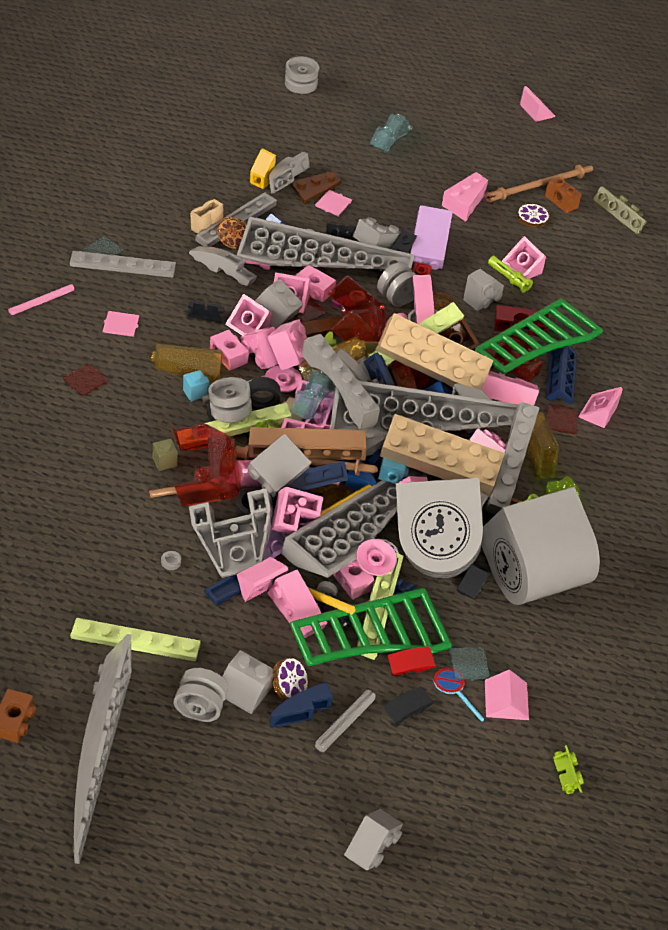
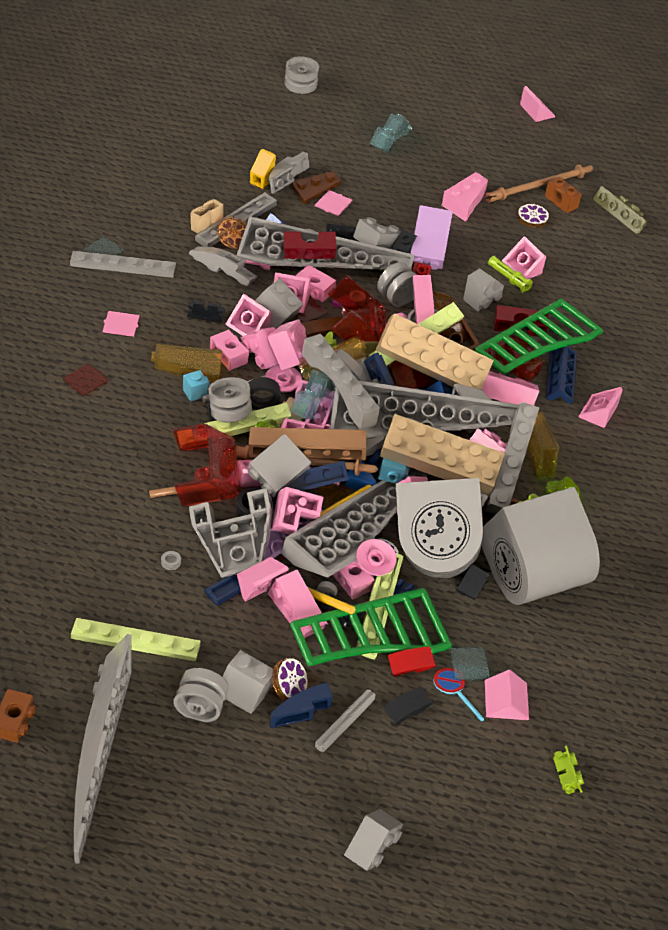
bright pink bar [8,284,74,315] -> none
olive brick [153,439,178,471] -> none
clear red piece [546,405,578,434] -> none
none -> dark red arch [283,231,337,260]

